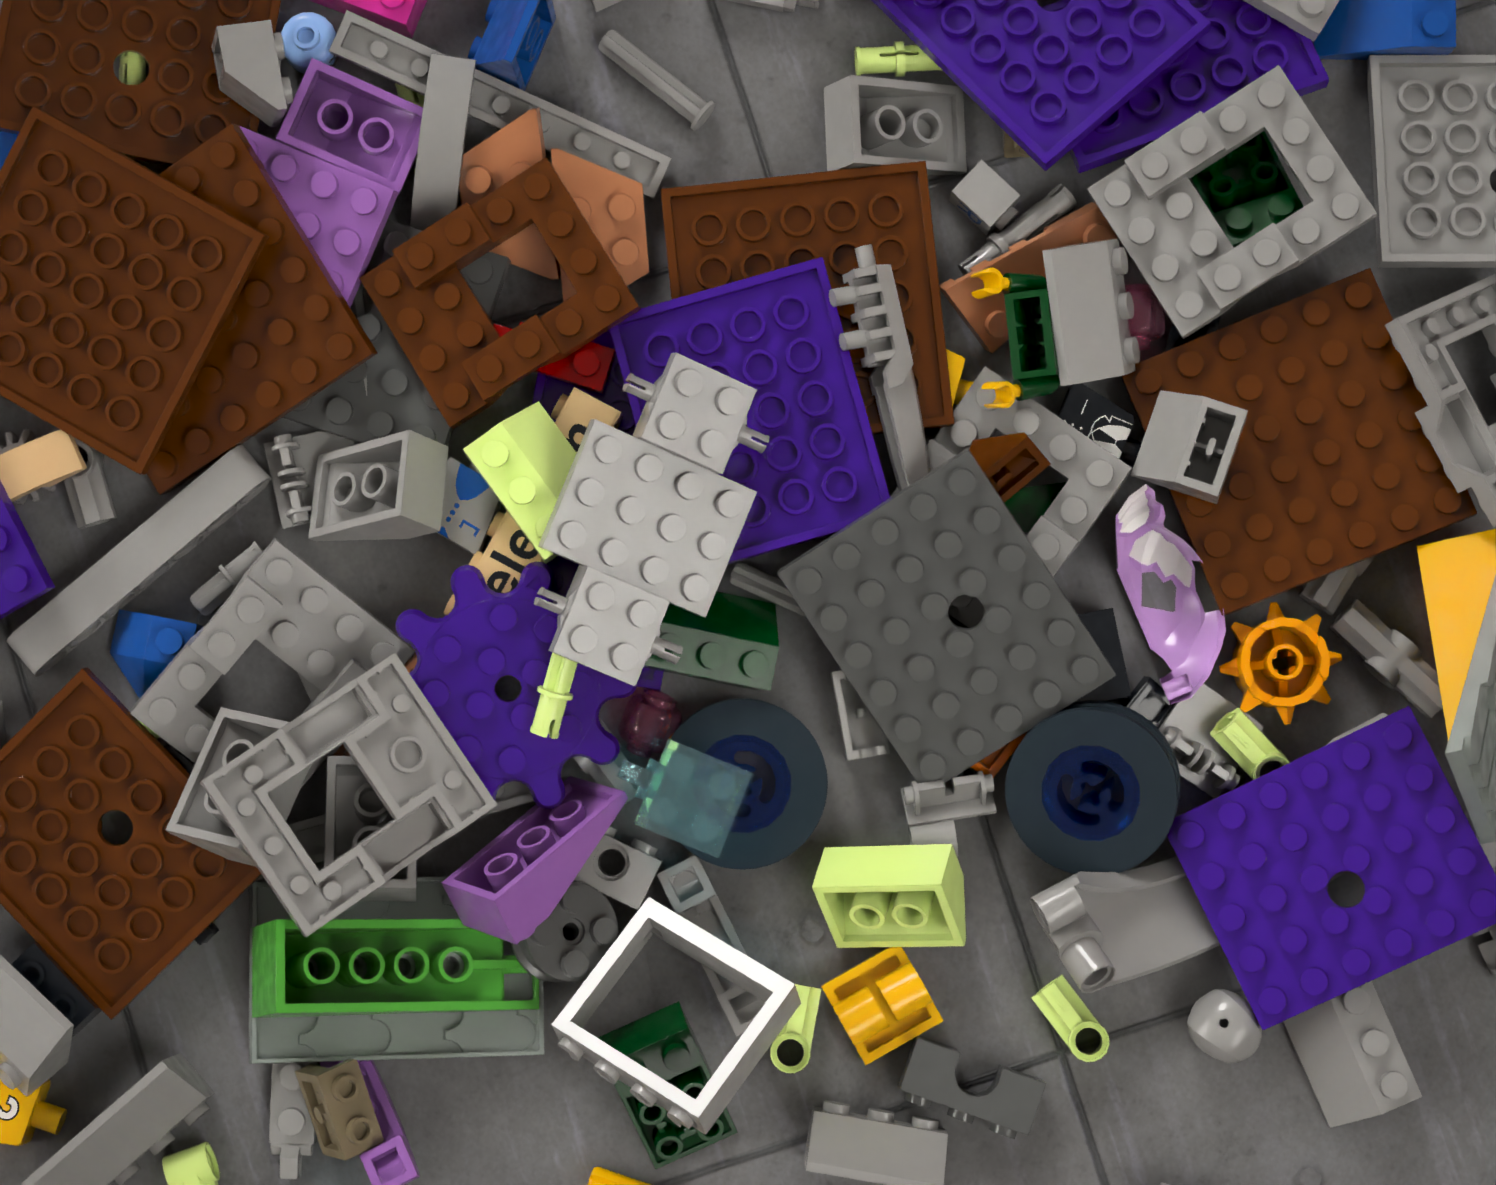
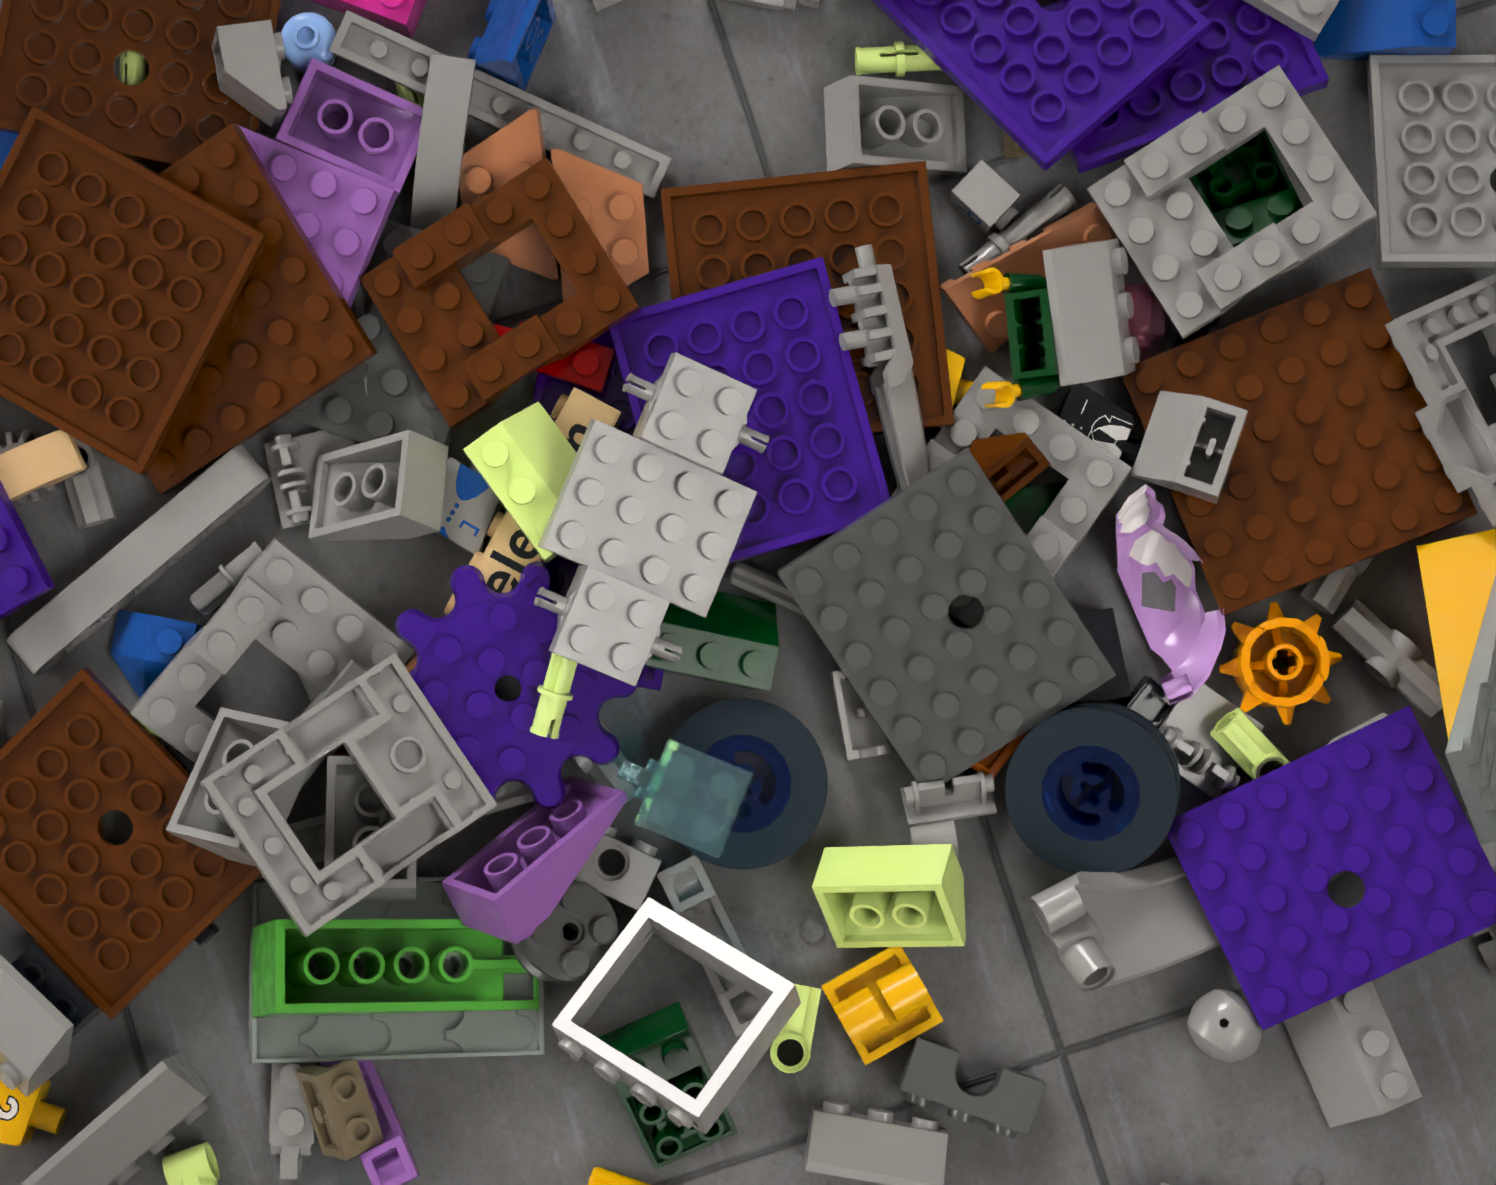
light grey axle [598,29,716,131] -> none
clear pink head [618,688,682,758] -> none
yellowish green piece [1031,974,1109,1062] -> none

